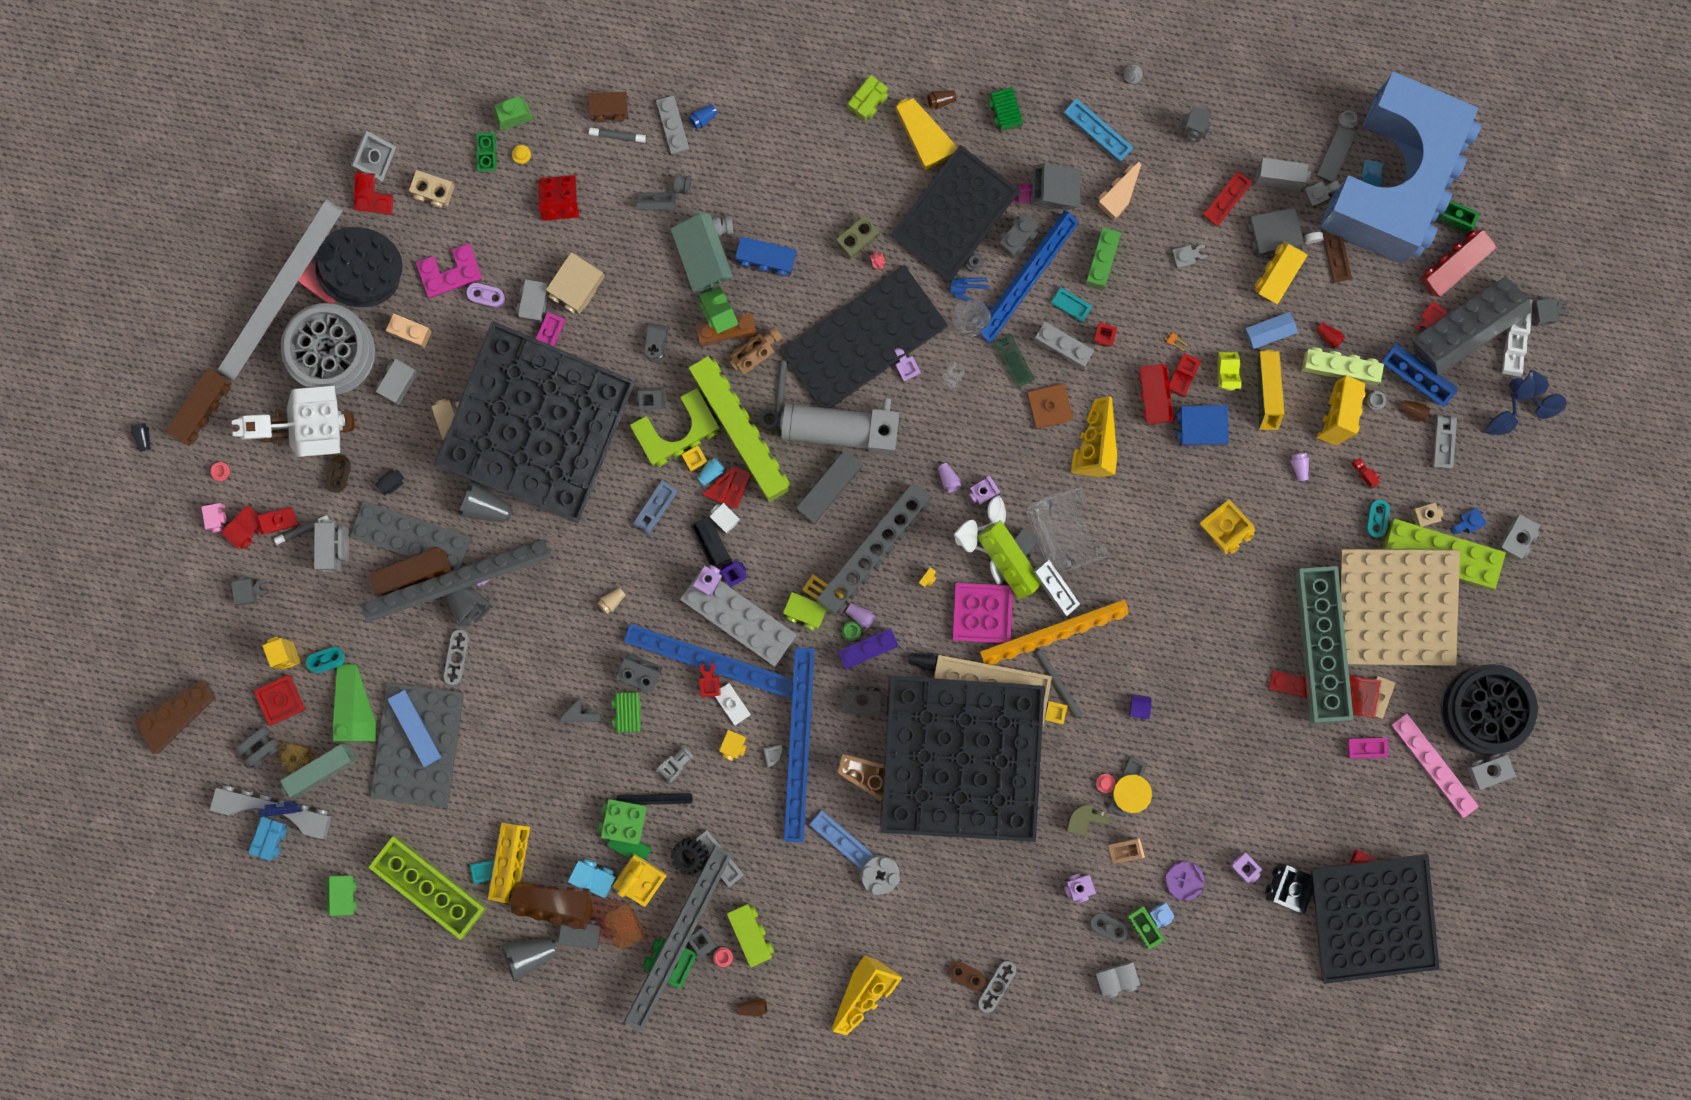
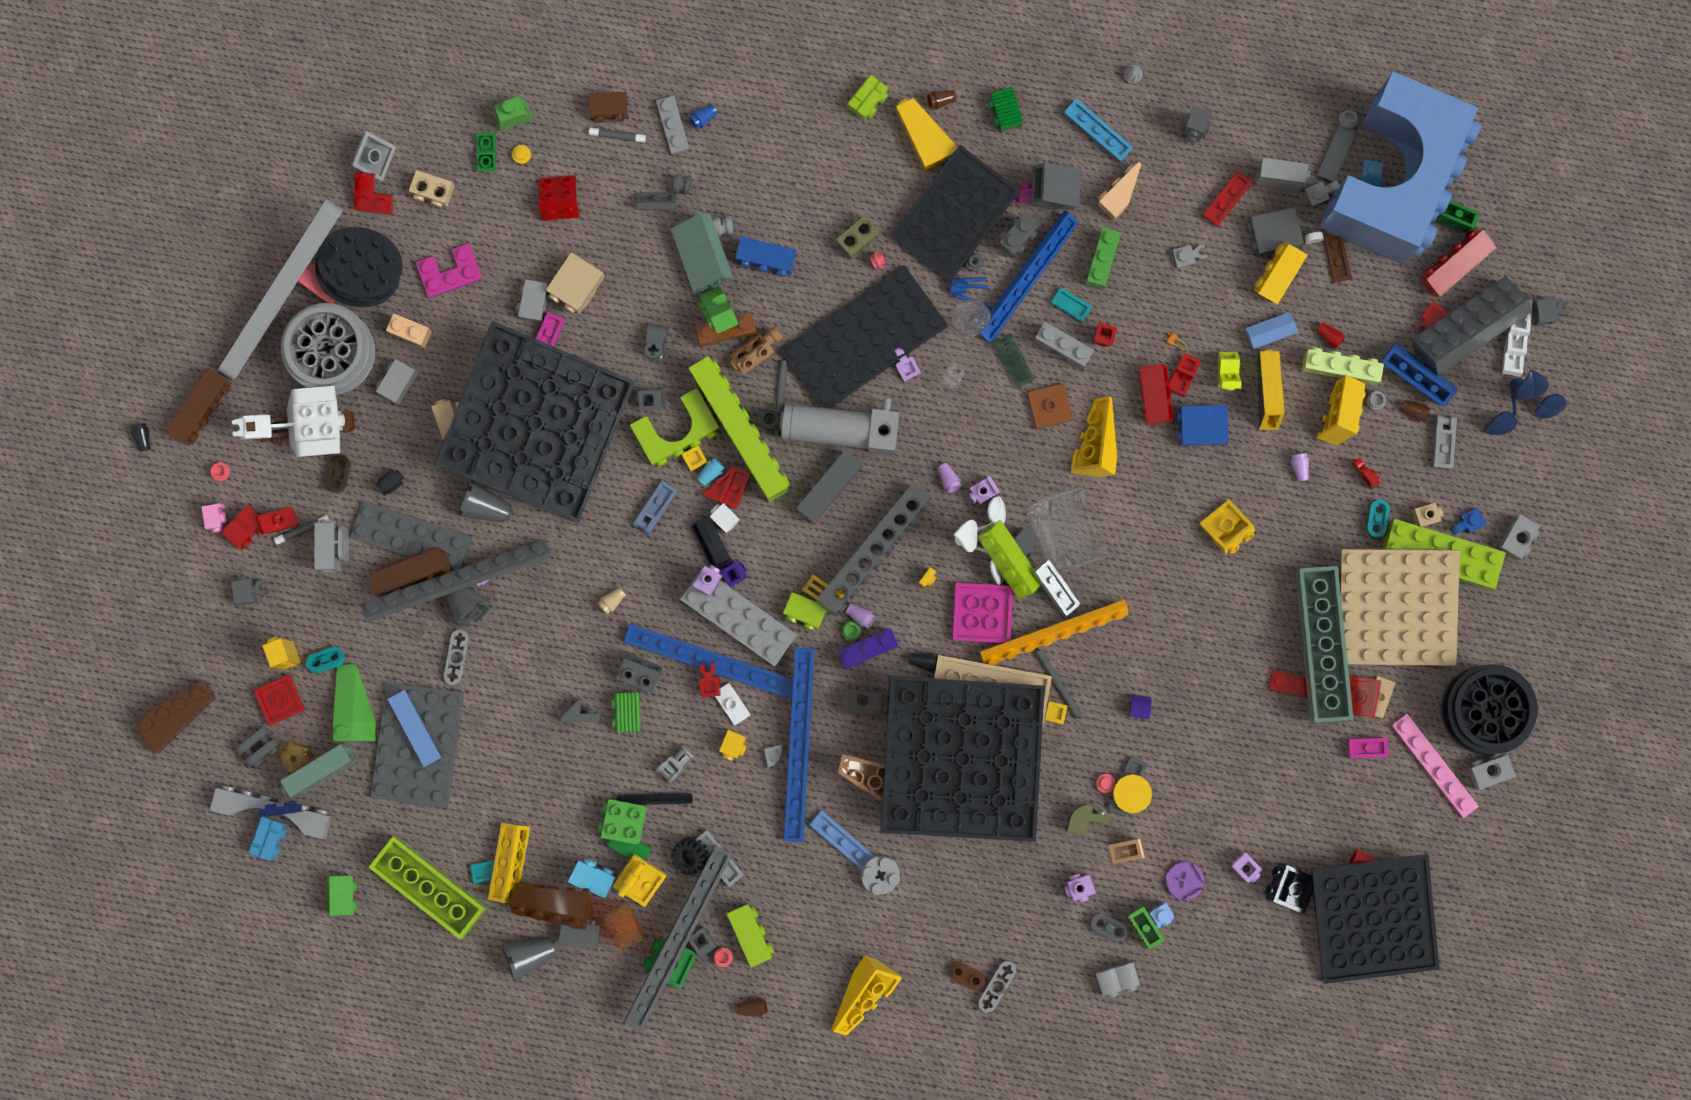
lavender plate [467,283,505,308] -> none

